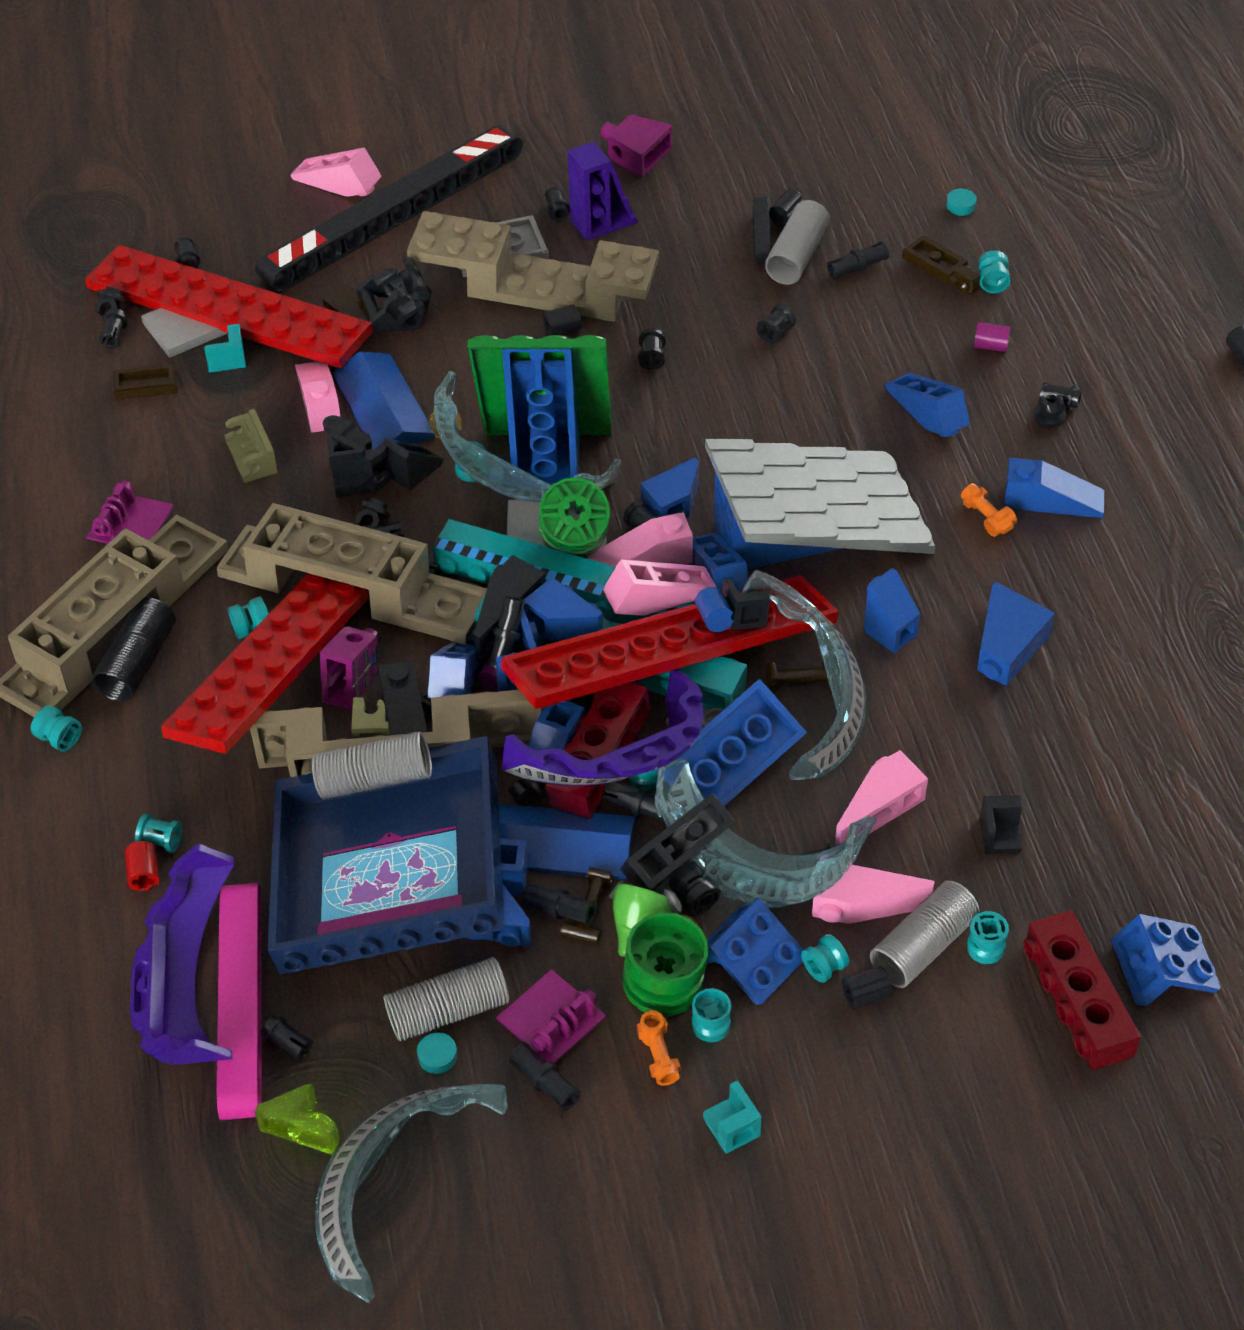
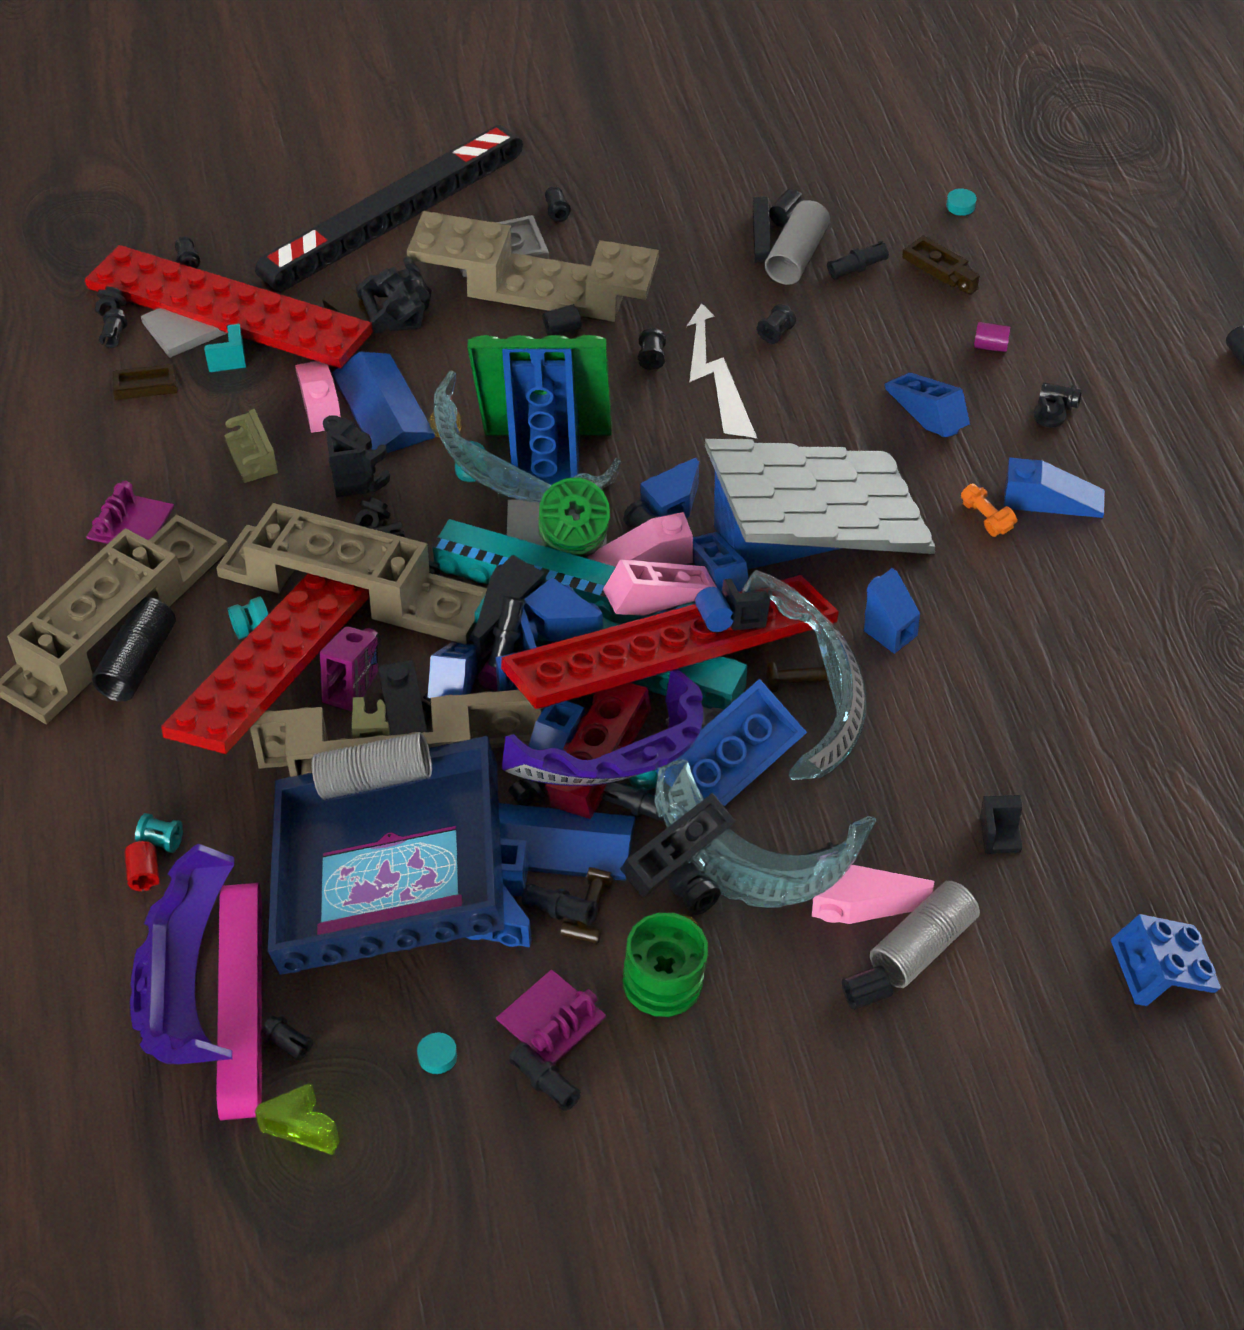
teal wheel [31,705,82,752] -> none
bright pink slope [290,147,382,197] -> none
clear light blue windscreen [315,1084,508,1303] -> none
black slope [375,438,444,491] -> none
light grey piece [383,956,510,1042] -> none
dark purple wedge [567,141,638,241] -> none
magenta torso [601,115,672,177] -> none
bright green hat [609,880,682,957] -> none
orange bar [637,1010,681,1086] -> none
teal wheel [692,988,731,1042] -> none
teal panel [703,1081,762,1154] -> none
blue bracket [707,898,804,1005] -> none
teal wheel [801,934,850,983] -> none
bright pink slope [835,750,928,850] -> none
teal wheel [967,911,1009,964] -> none
blue slope [977,582,1055,687] -> none
teal wheel [978,251,1010,293] -> none
dark red brick [1023,910,1141,1070] -> none
none -> white sticker [686,303,757,438]

